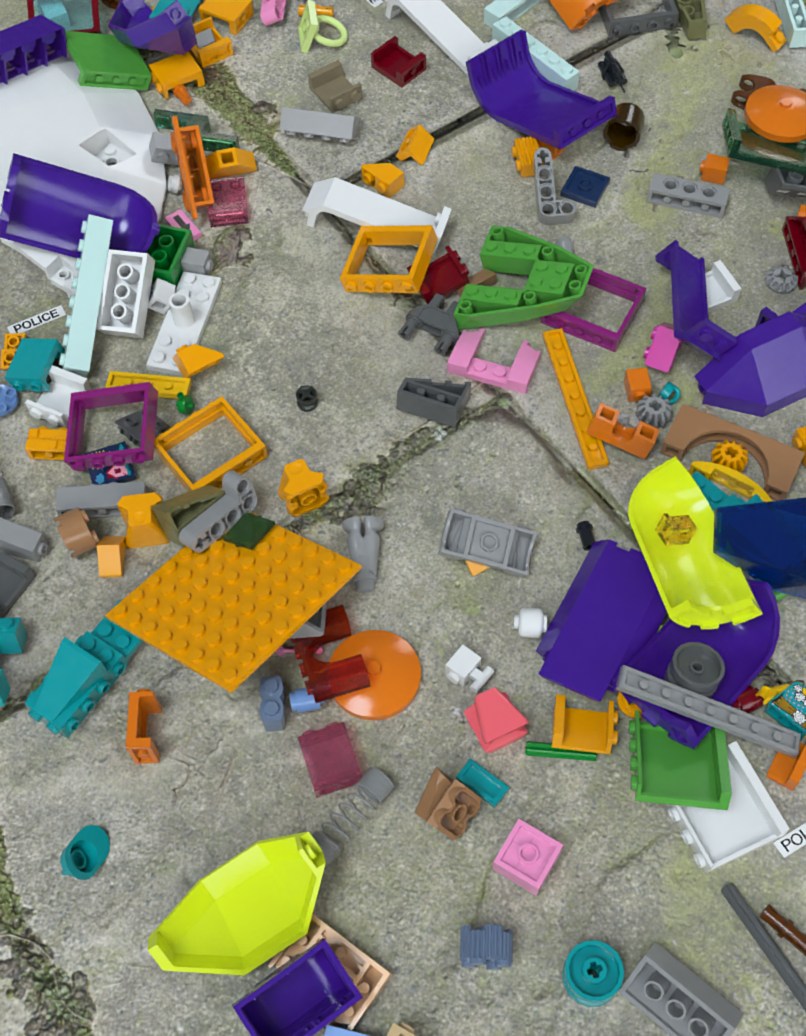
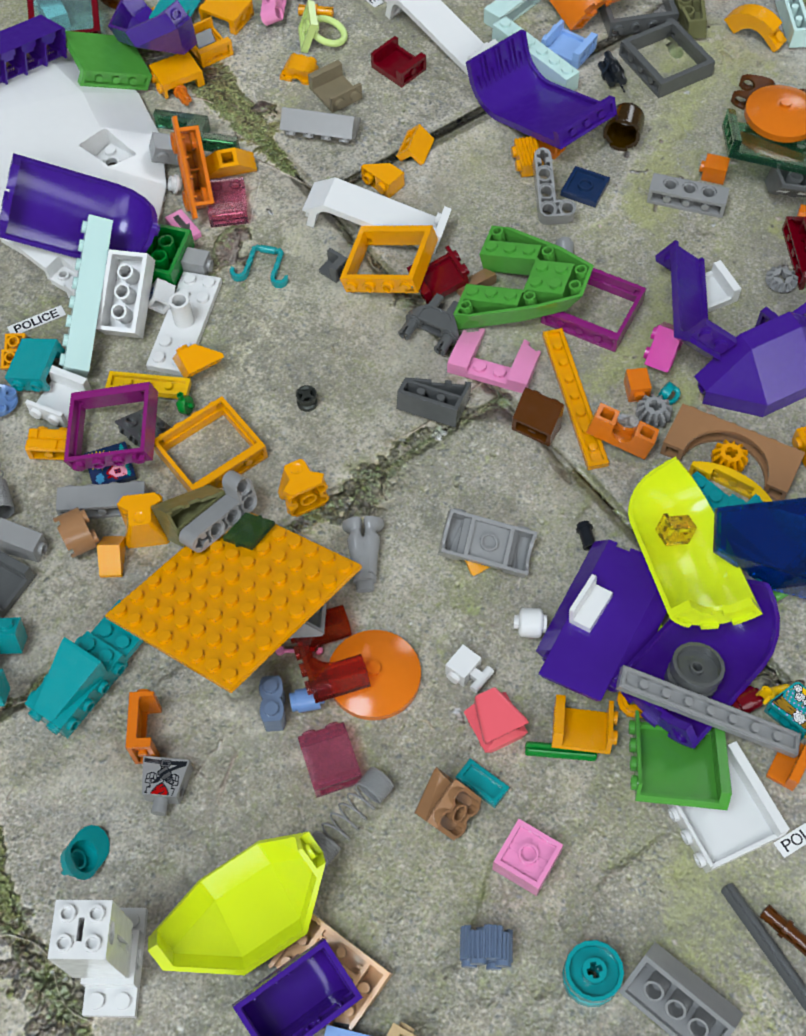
none -> white brick [47,900,148,1018]
none -> light grey torso [142,756,193,816]
none -> teal piece [230,244,289,288]
none -> light orange cylinder [280,53,319,85]
none -> dark grey panel [319,248,348,283]
none -> reddish brown slope [512,387,564,447]
none -> light blue panel [541,19,598,69]
none -> white panel [569,574,613,633]
none -> dark grey window [619,19,715,99]

